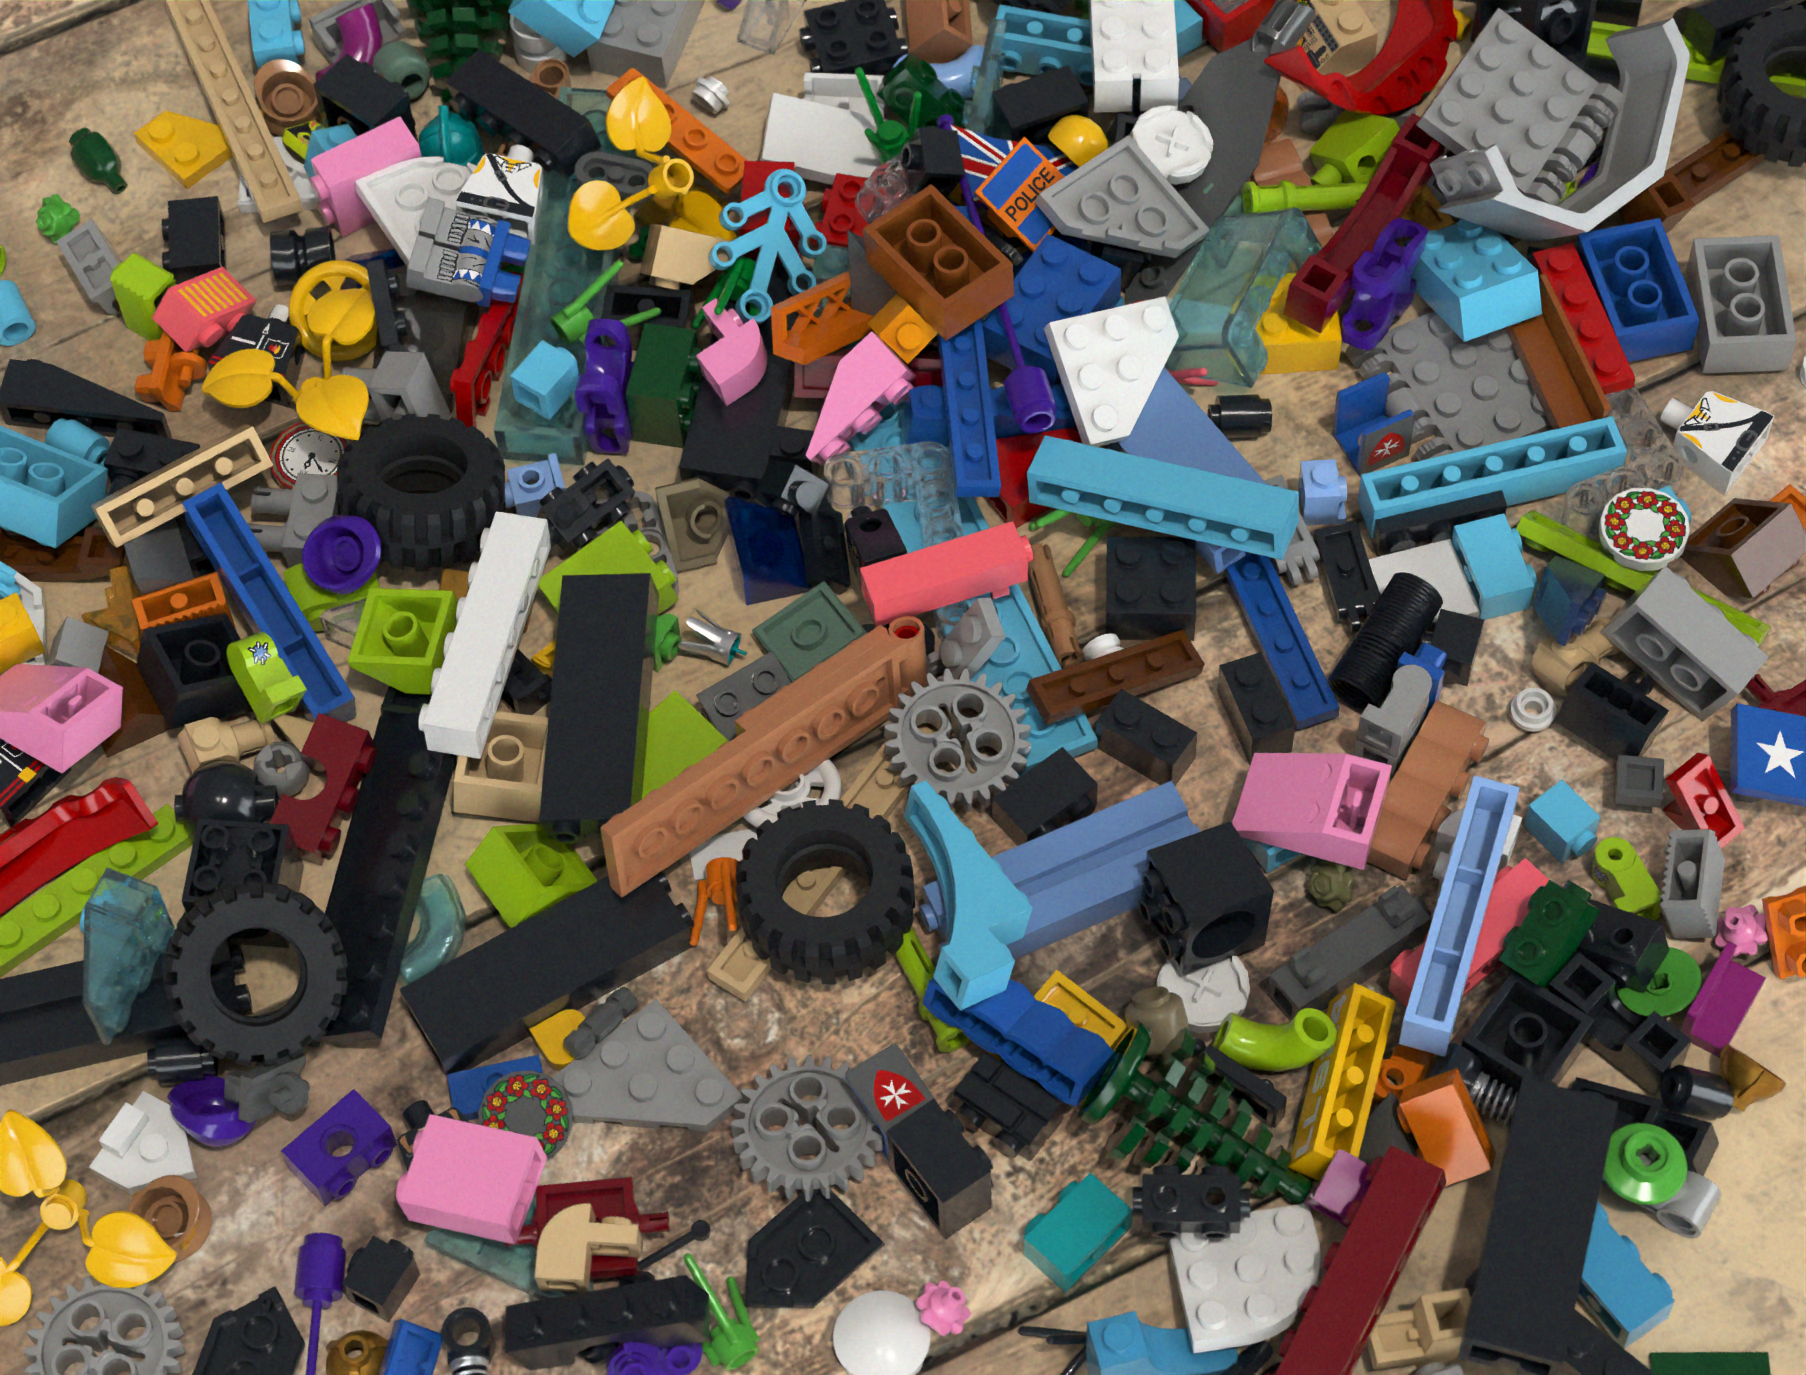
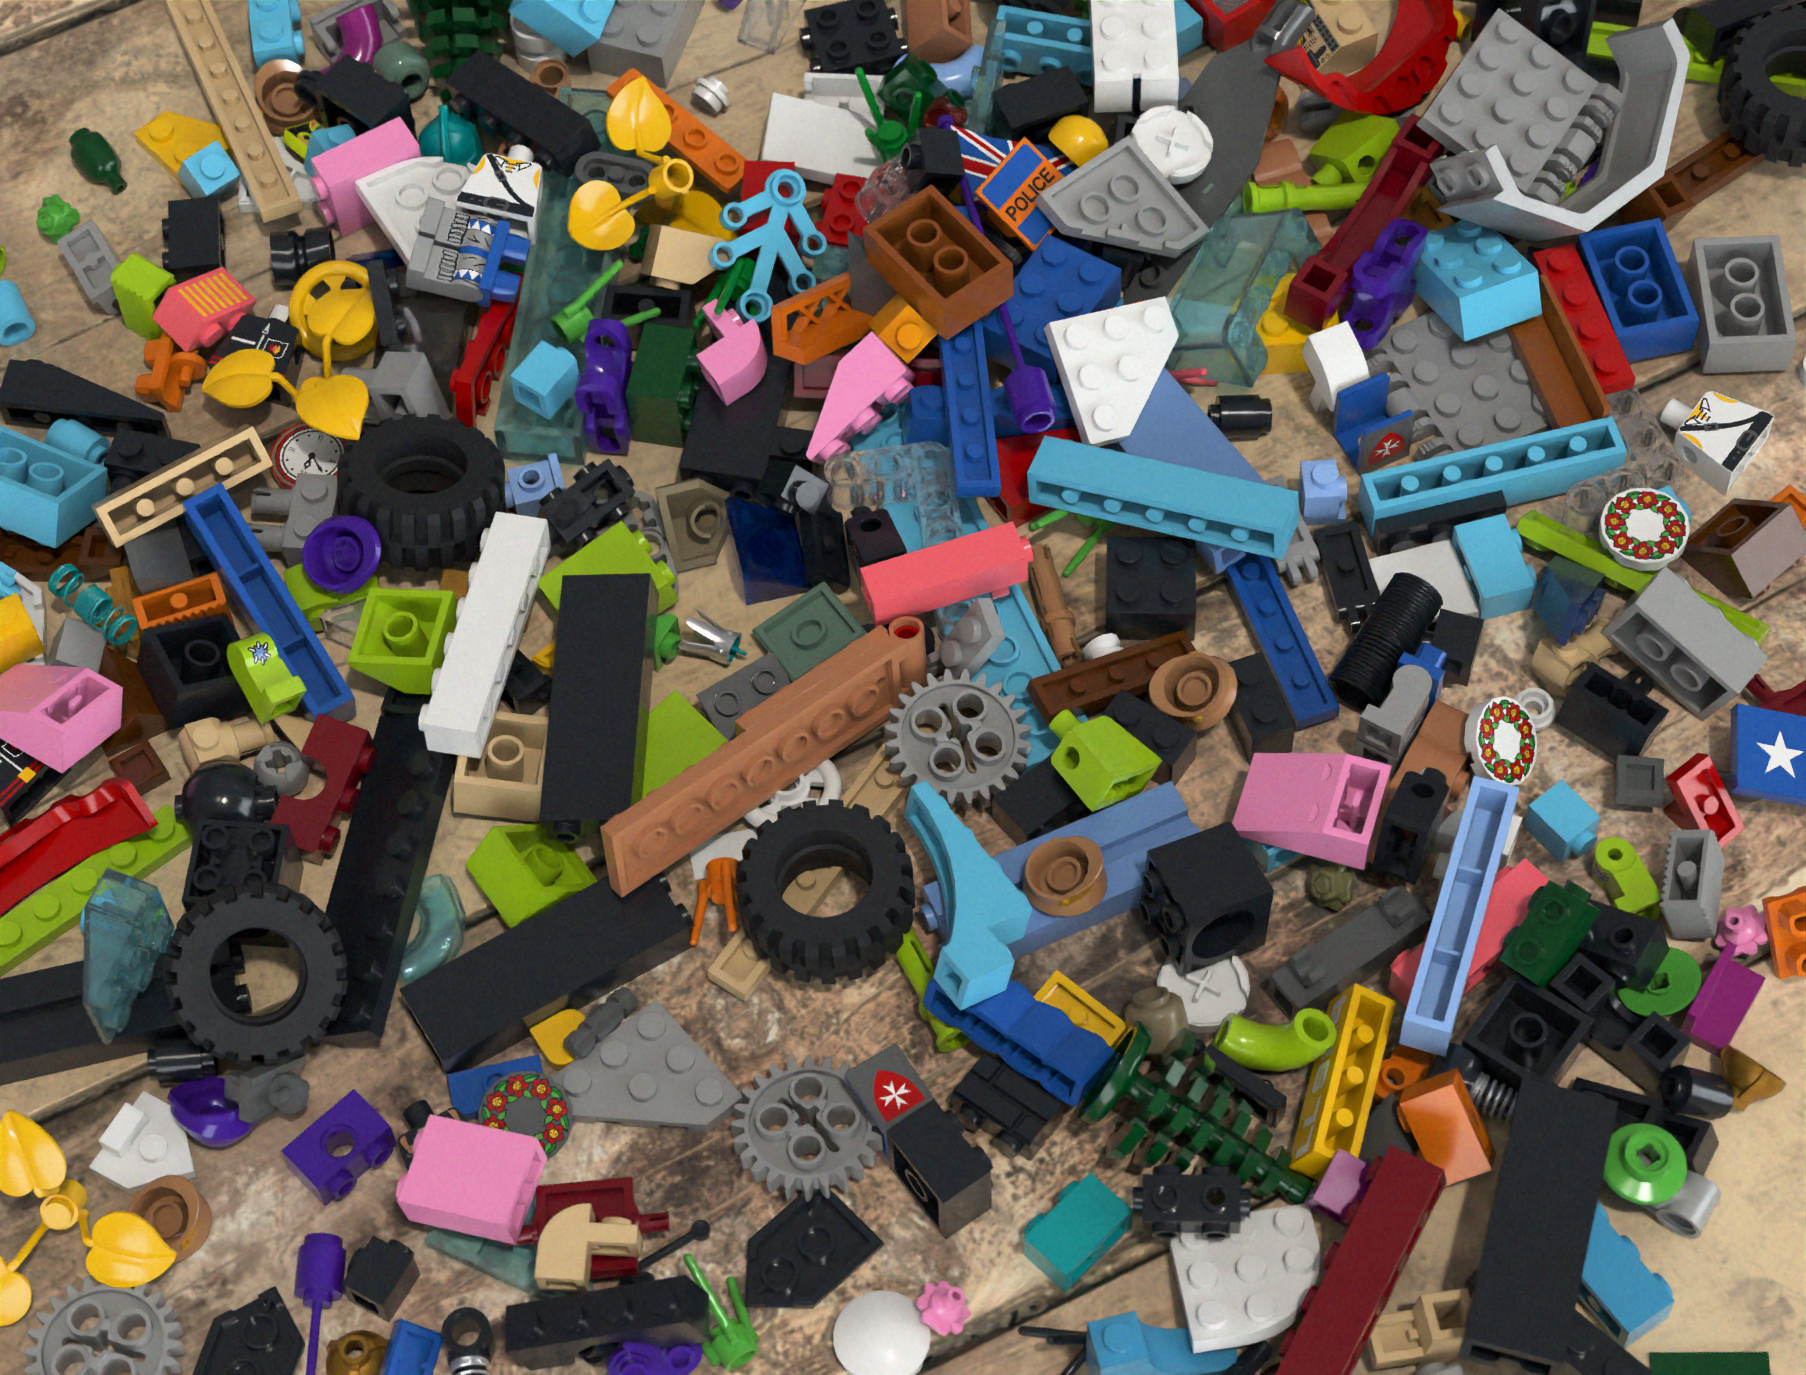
none -> teal piece [48,563,138,646]
none -> reddish brown tile [108,740,171,796]
none -> medium azure brick [177,140,241,198]
none -> black plate [294,70,324,108]
none -> clear red plate [923,96,968,127]
none -> medium nougat piece [1023,836,1107,917]
none -> lime torso [1049,709,1163,812]
none -> medium nougat piece [1149,651,1238,731]
none -> white brick [1301,321,1370,413]
none -> black torso [1372,767,1450,885]
none -> tile [1464,696,1538,786]

